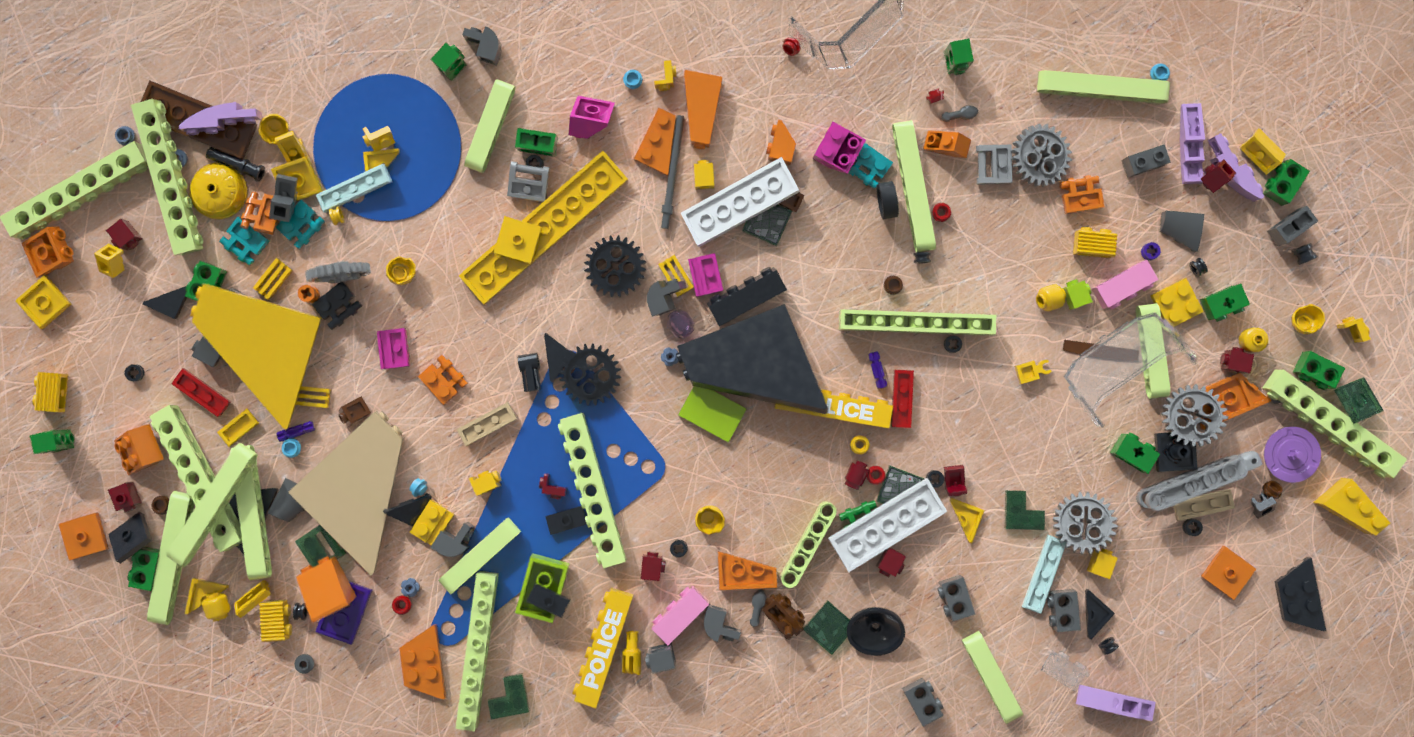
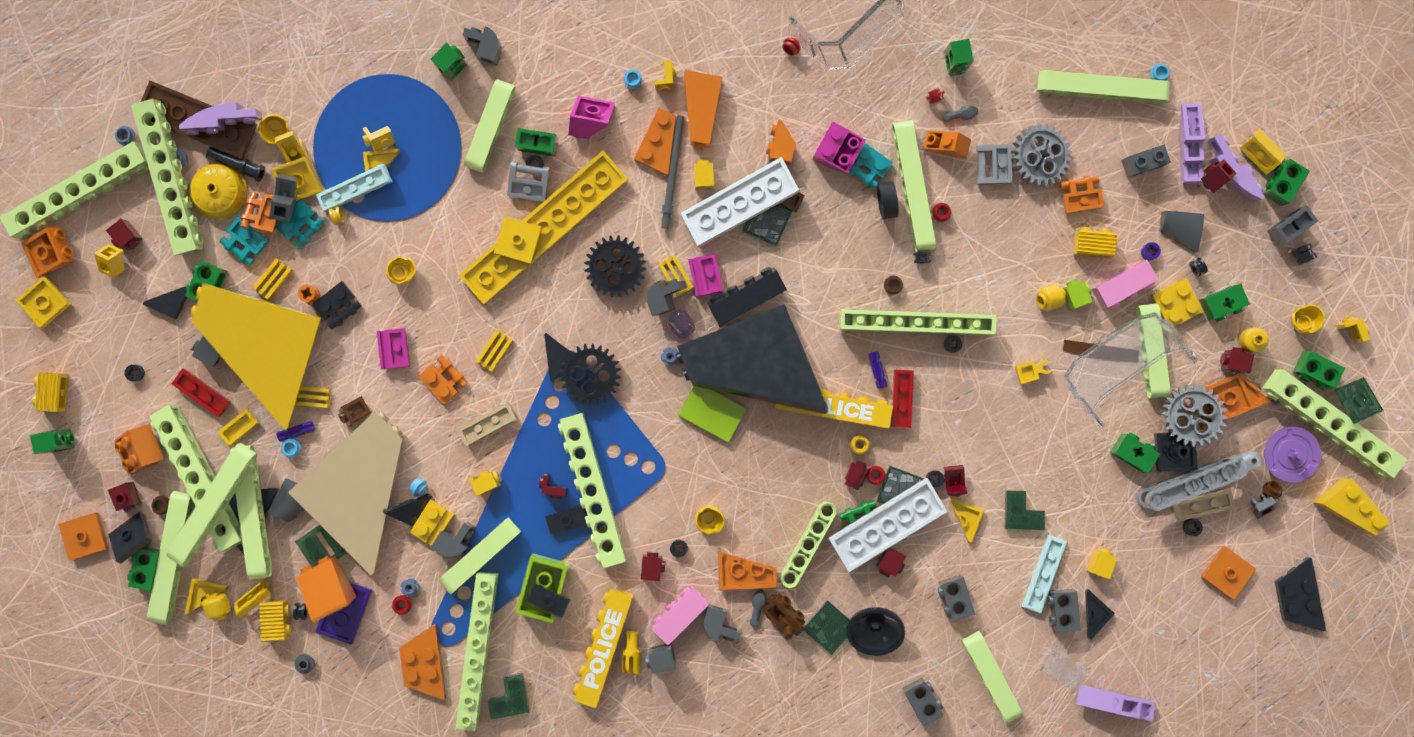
light grey gear [305,261,371,283] -> none
black piece [518,353,541,392] -> none
light grey gear [1052,492,1118,555] -> none
black bush [1099,637,1119,655] -> none
none -> yellow tile [476,330,513,372]

